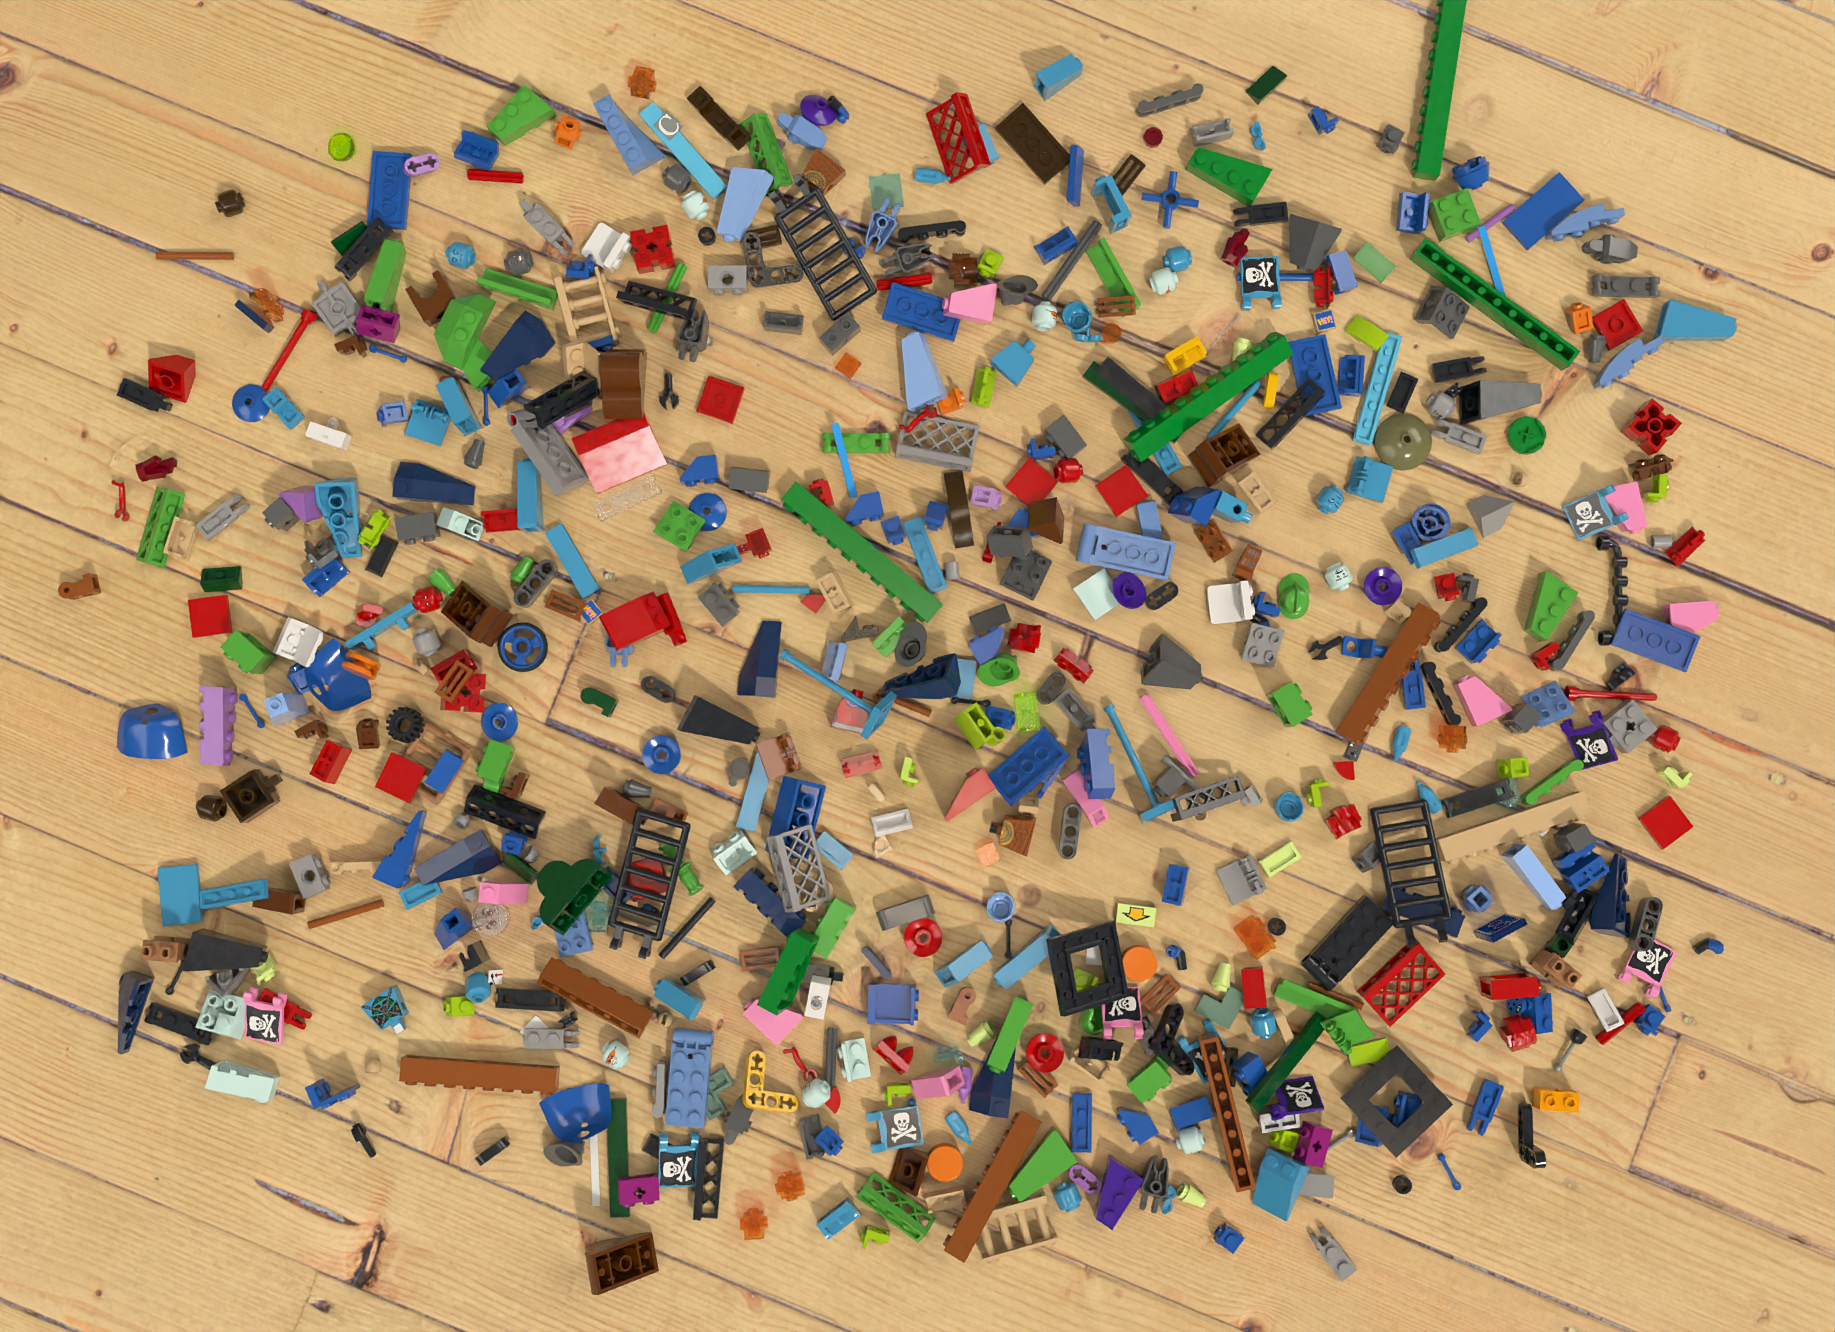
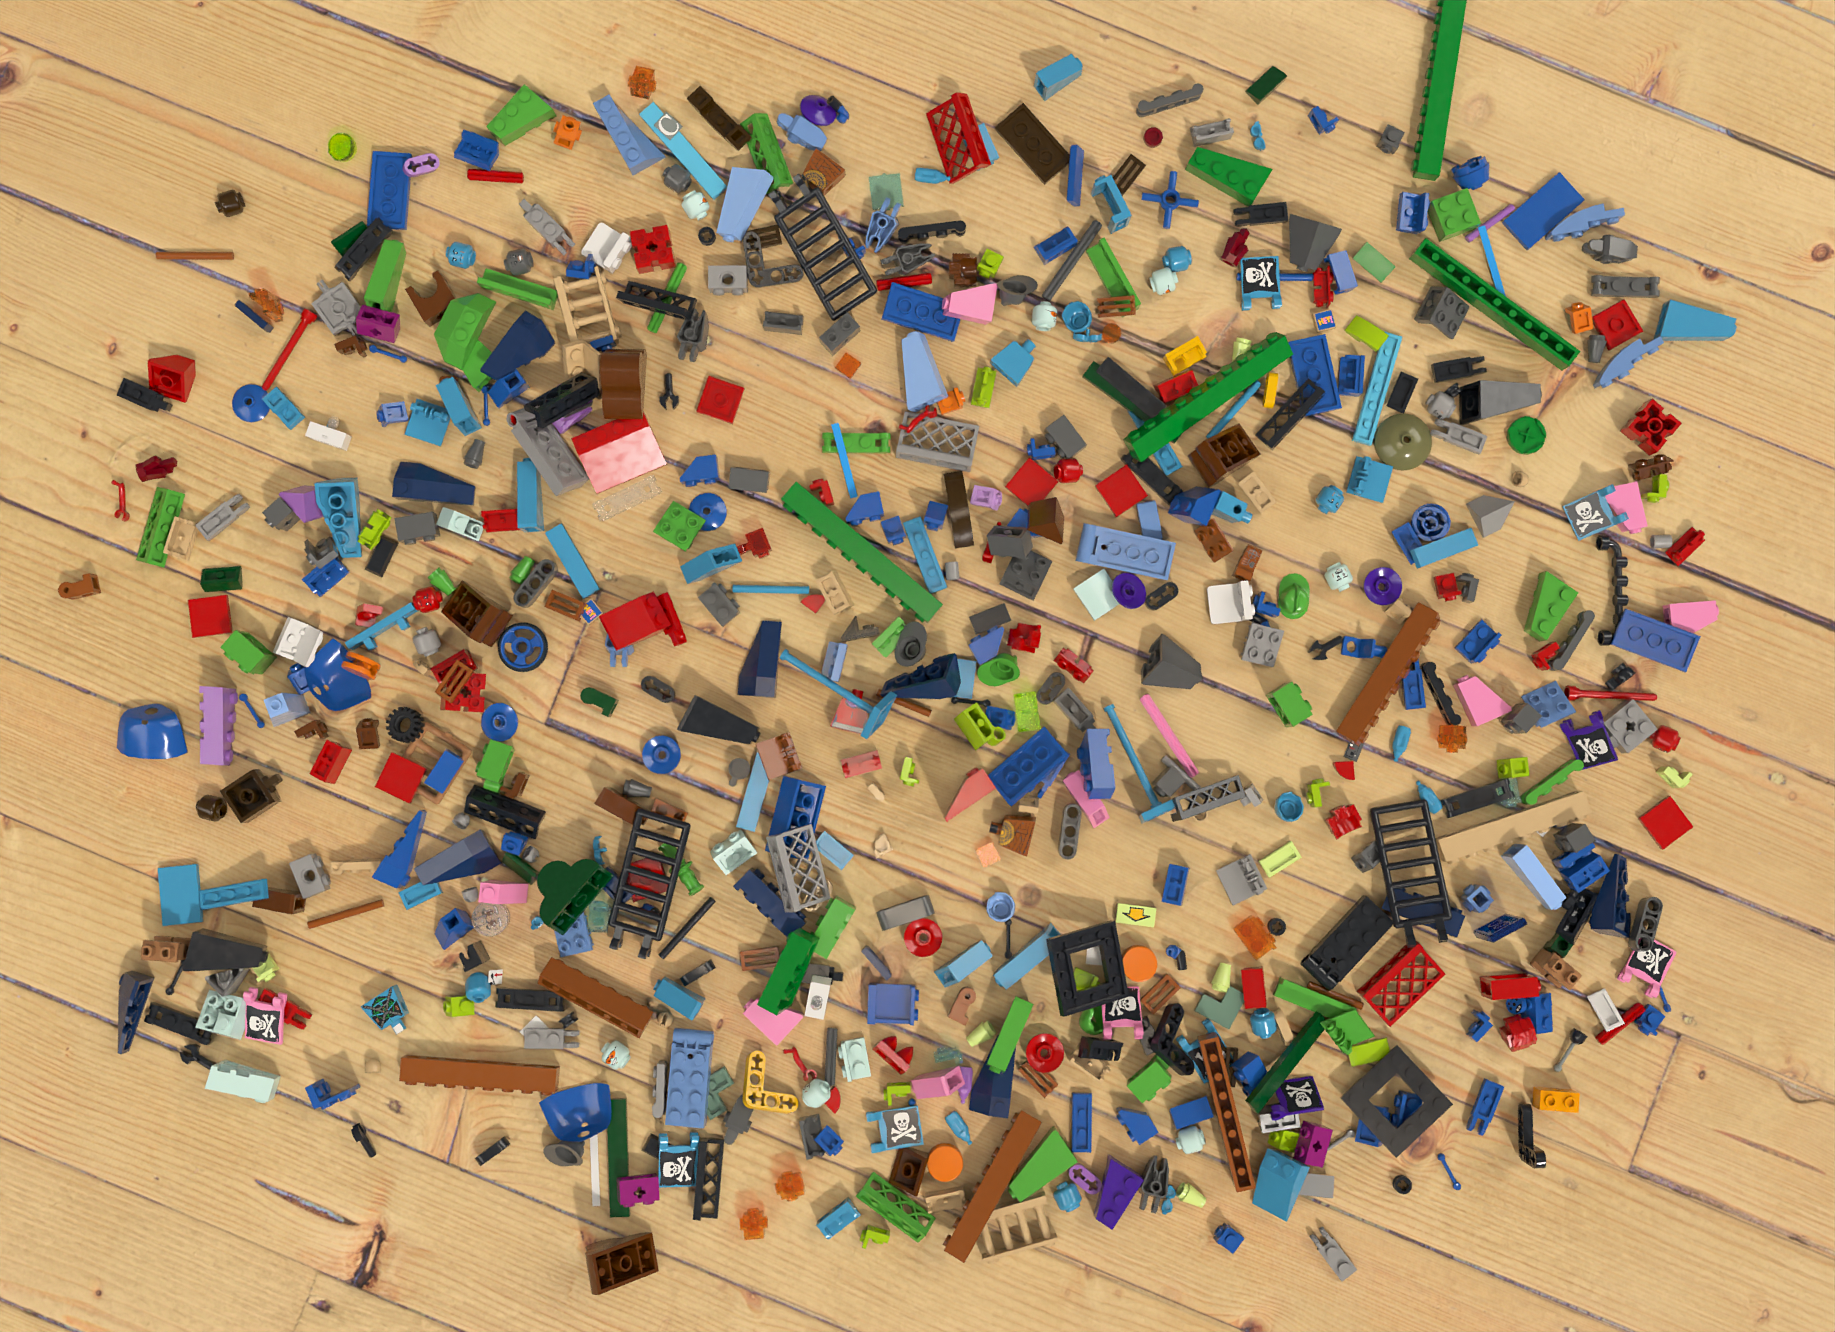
white tile [871,808,913,837] -> none
black plate [1433,597,1488,653] -> none
arm [1693,938,1724,955] -> none

